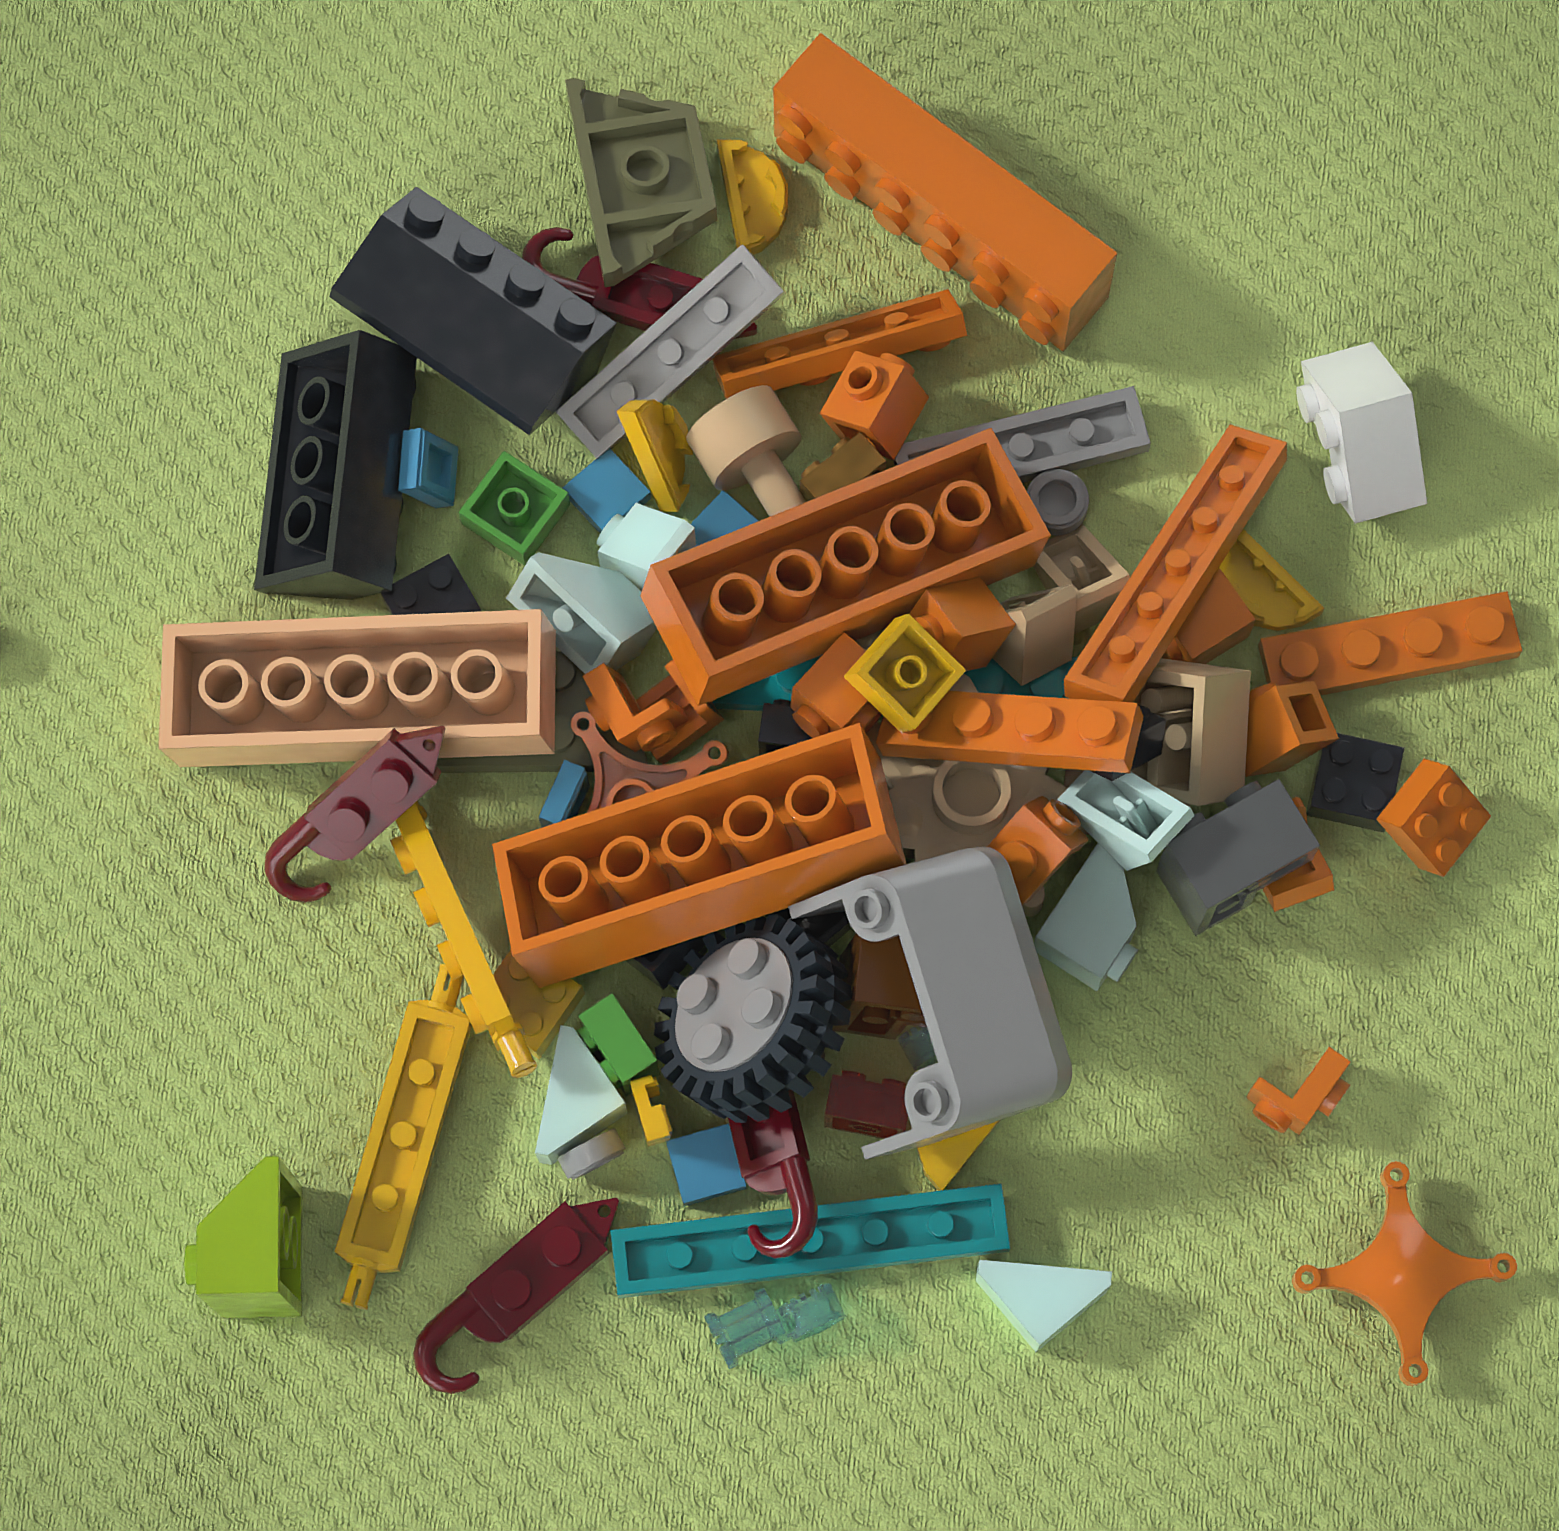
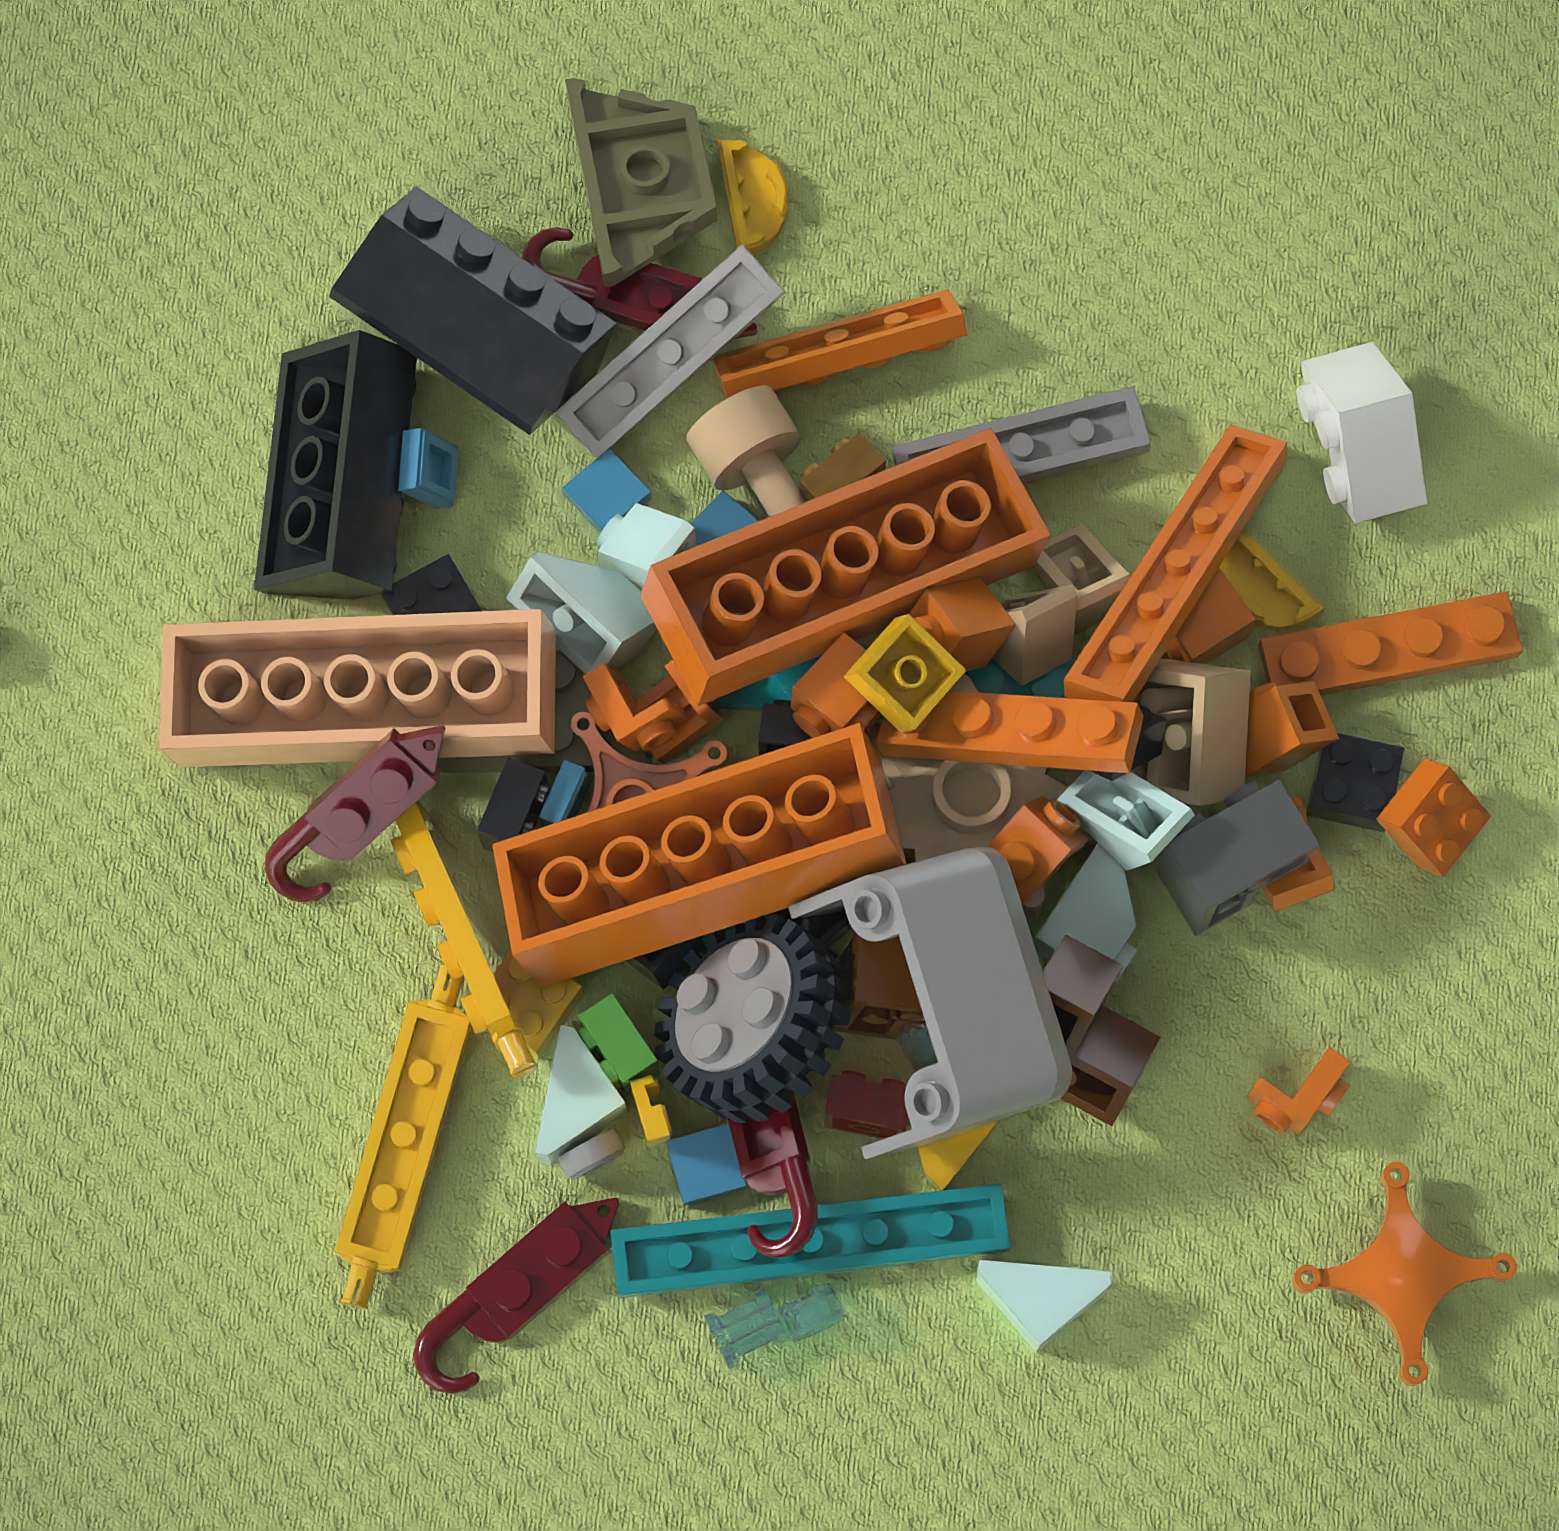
lime slope [184,1156,303,1318] -> none
bright green piece [458,451,570,566] -> none
yellow tile [616,399,693,512] -> none
orange brick [773,33,1117,352] -> none
orange brick [819,350,929,460] -> none
light grey tile [1027,469,1089,536] -> none
none -> black piece [477,757,551,853]
none -> reddish brown brick [1043,934,1161,1126]

